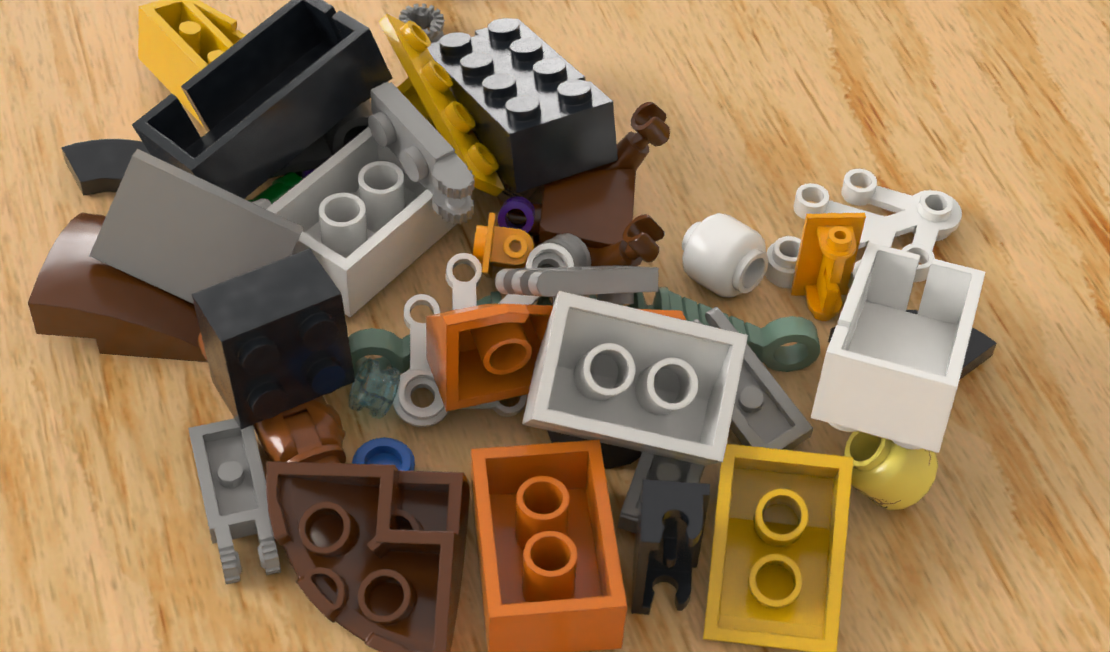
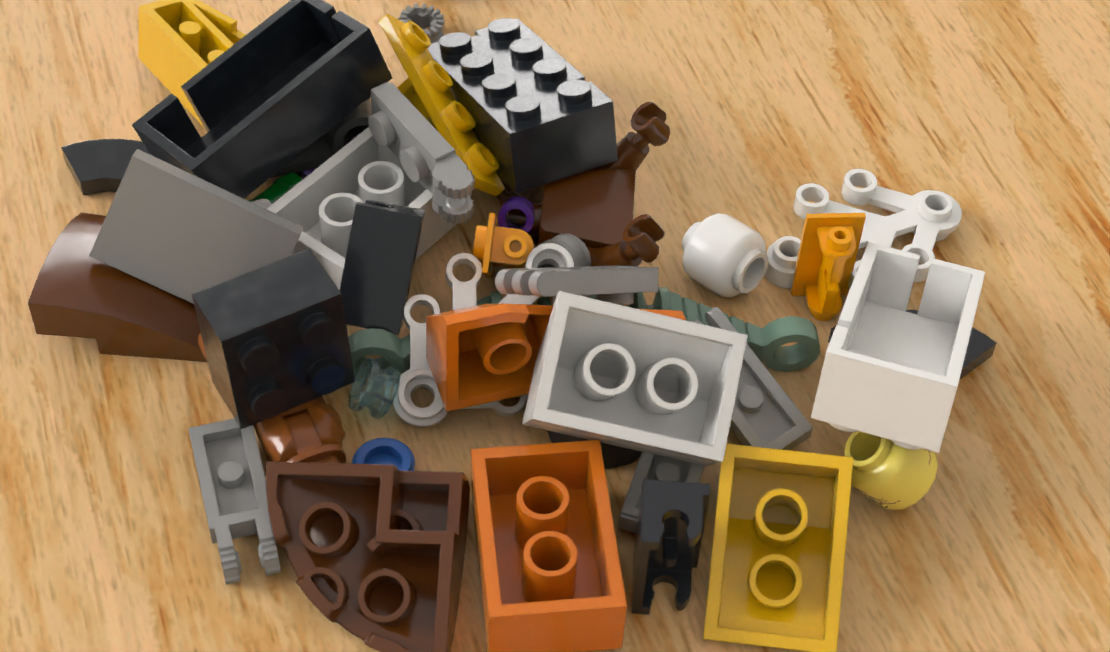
none -> black hinge [339,200,425,335]

